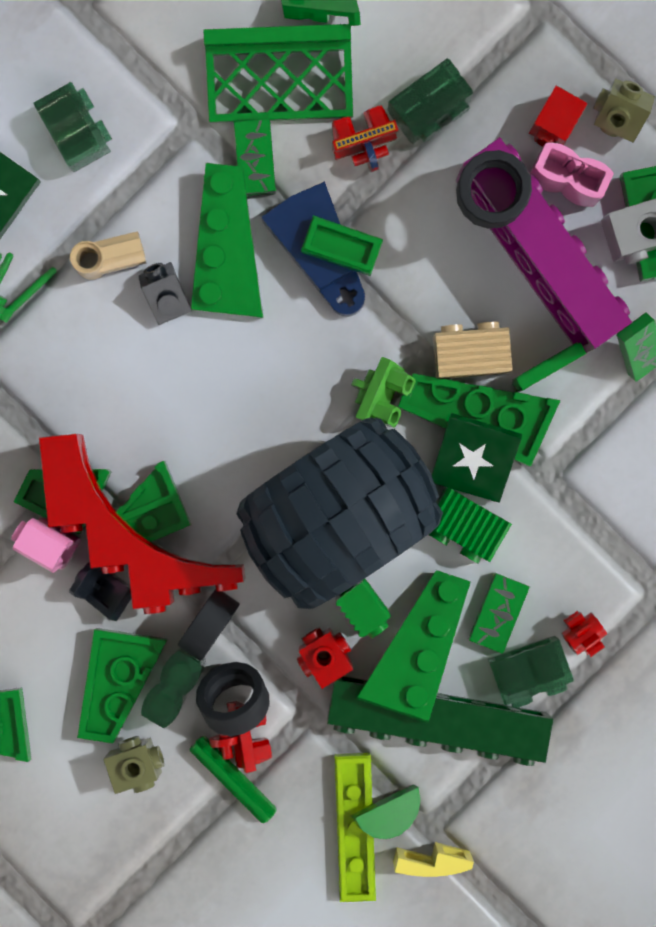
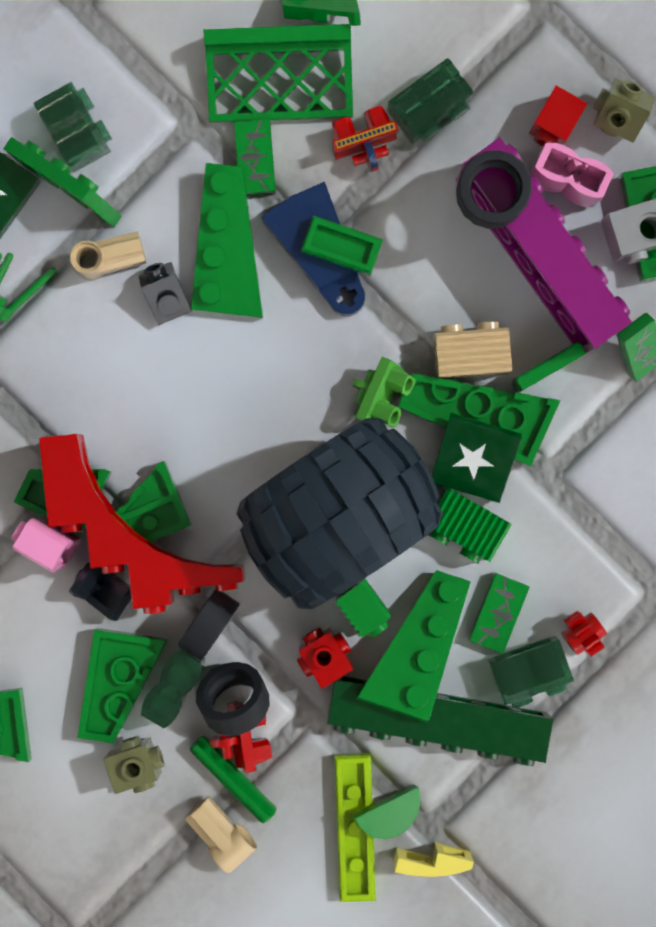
none -> green wing [3,137,122,228]
none -> tan piece [185,796,258,874]

